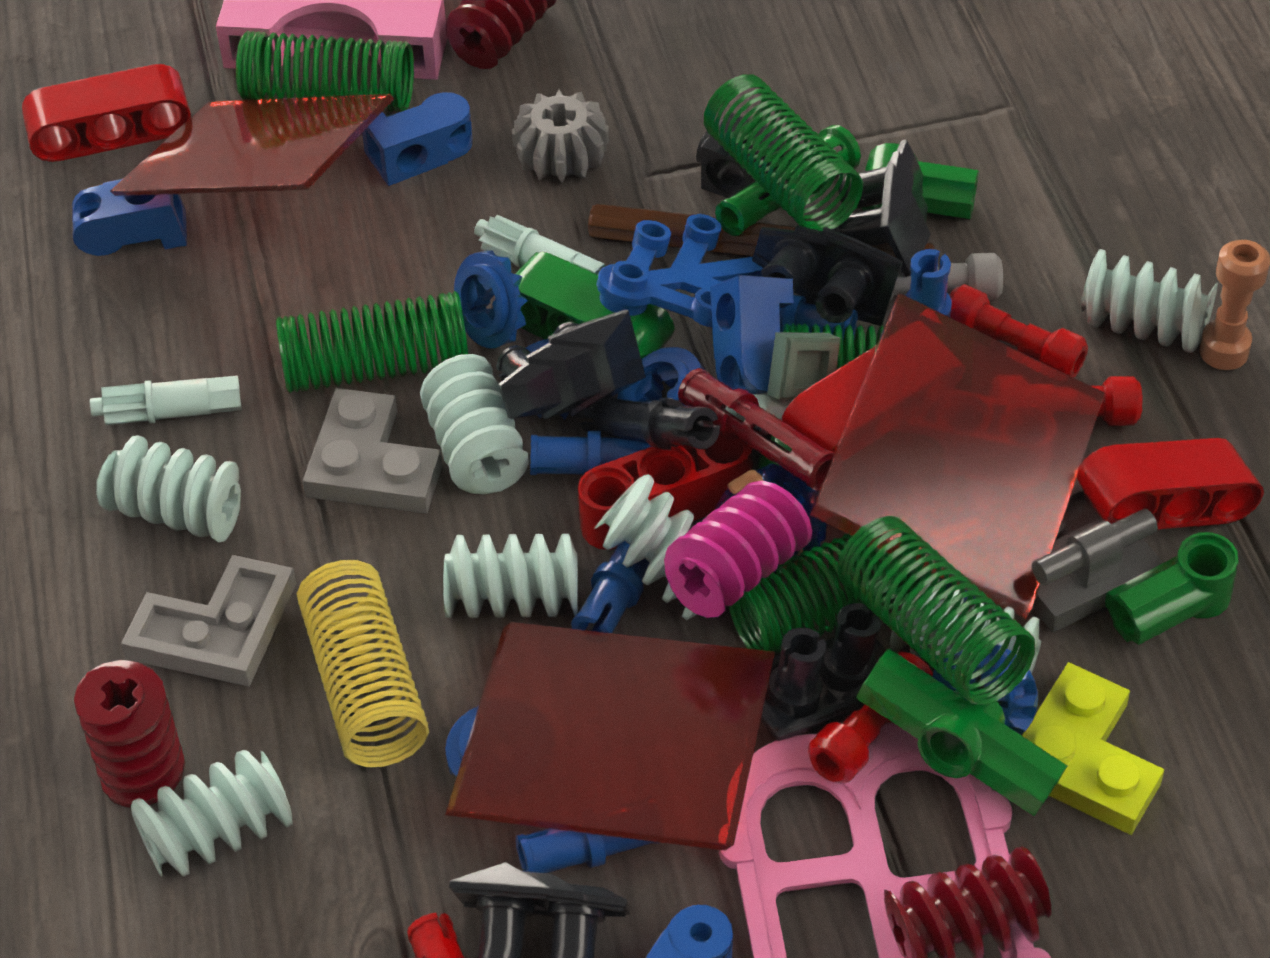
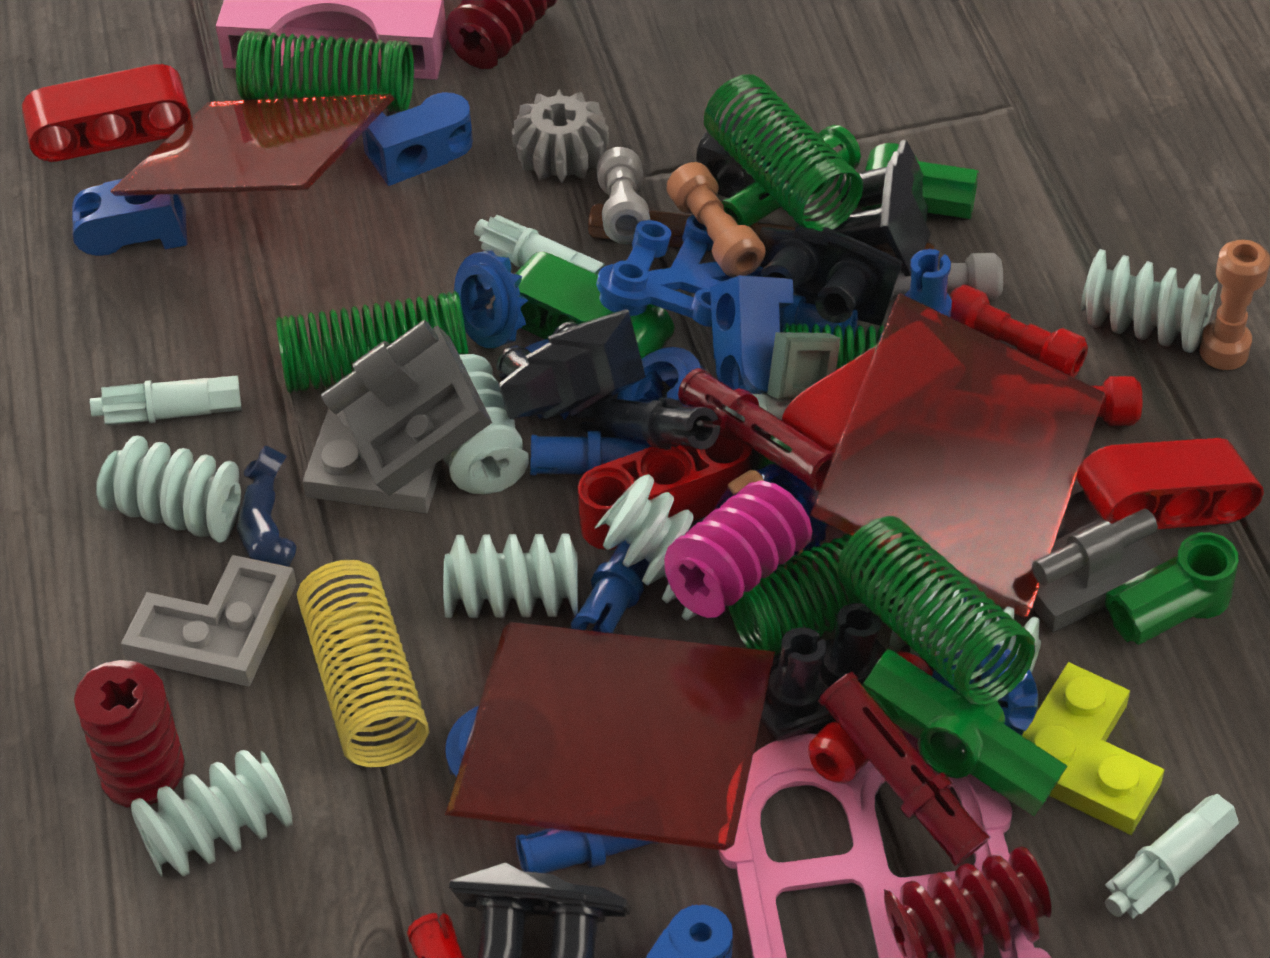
none -> dark blue arm [237,445,296,567]
none -> dark grey plate [321,320,492,496]
none -> light grey piece [597,147,650,244]
none -> nougat piece [667,162,766,277]
none -> dark red pin [818,672,991,867]
none -> light aqua piece [1105,794,1239,919]

